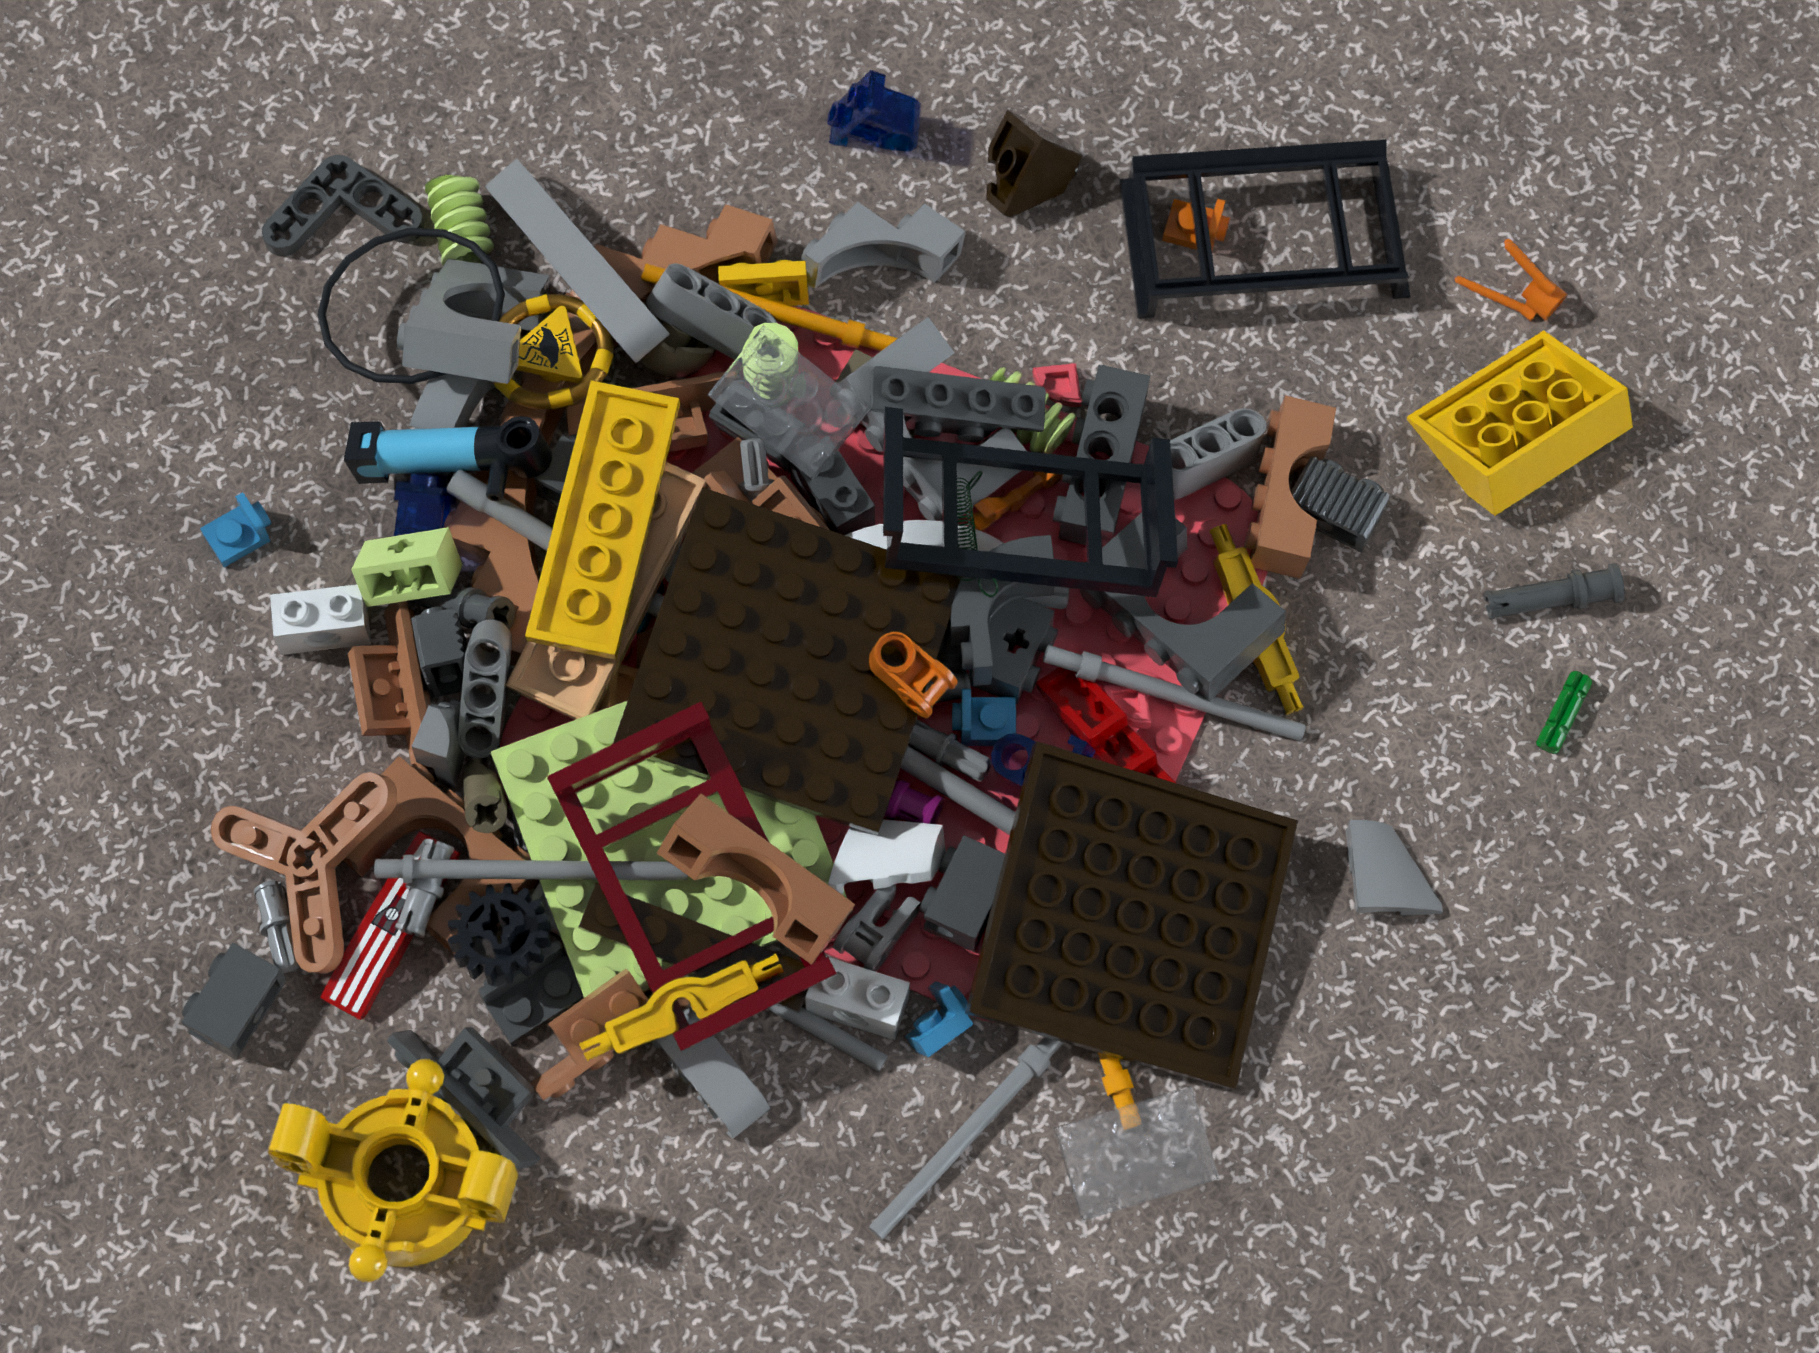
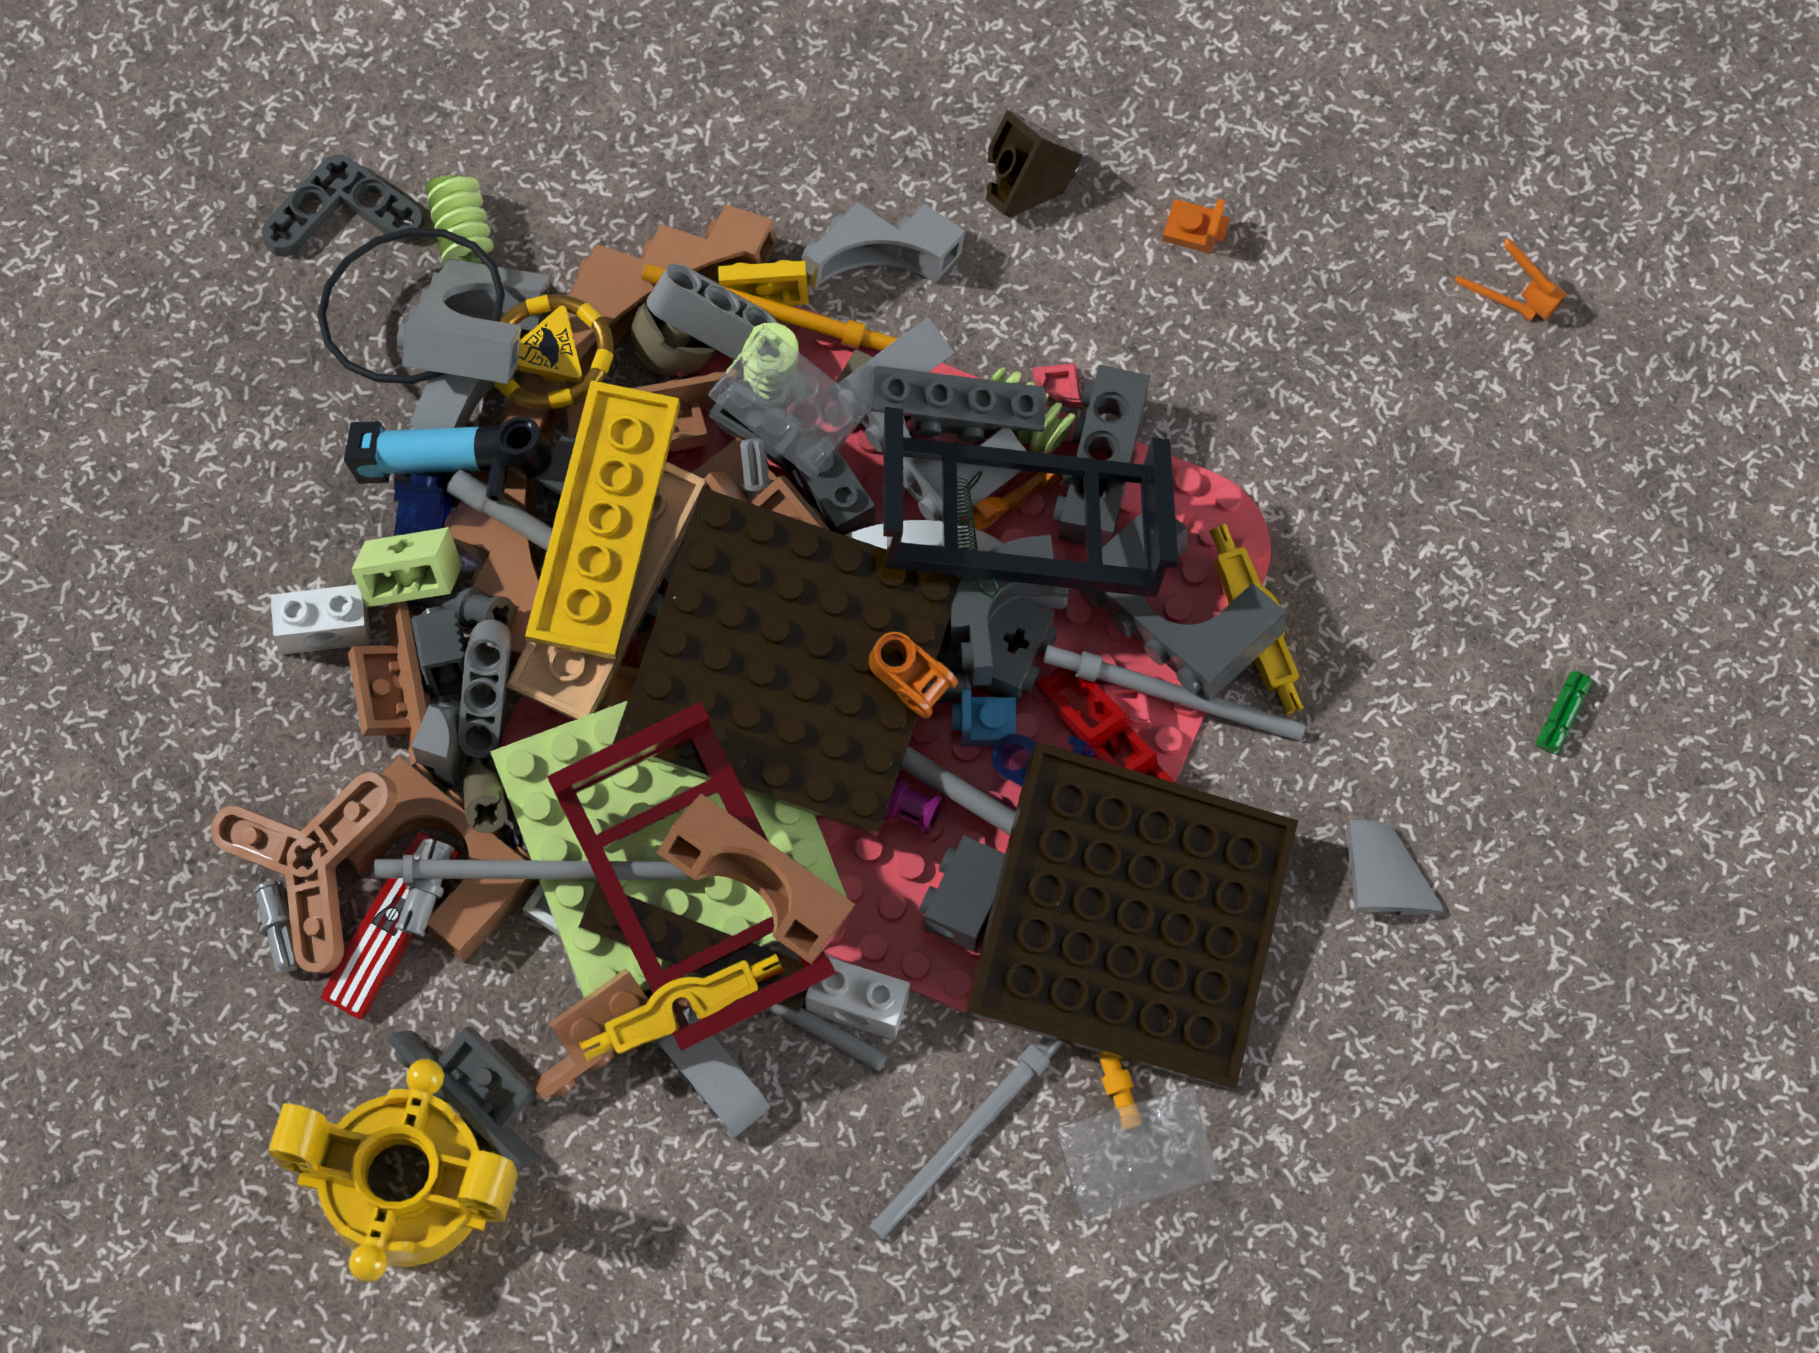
dark grey brick [181,942,287,1060] -> none
dark azure bracket [200,492,272,568] -> none
black gear [447,883,551,985] -> none
dark grey bracket [478,940,583,1046] -> none
light grey beam [485,158,670,363] -> none
clear blue pin [827,70,922,152] -> none
white slope [828,819,946,894] -> none
light grey piece [833,884,921,972] -> none
dark azure bracket [905,981,973,1057] -> none
light grey axle [908,719,992,781] -> none
black piece [1119,139,1410,319] -> none
light grey beam [1170,408,1267,500] -> none
nougat arch [1244,395,1336,579] -> none
dark grey brick [1291,456,1390,553] -> none
yellow slope [1407,330,1633,516] -> none
dark grey pin [1484,563,1625,619] -> none

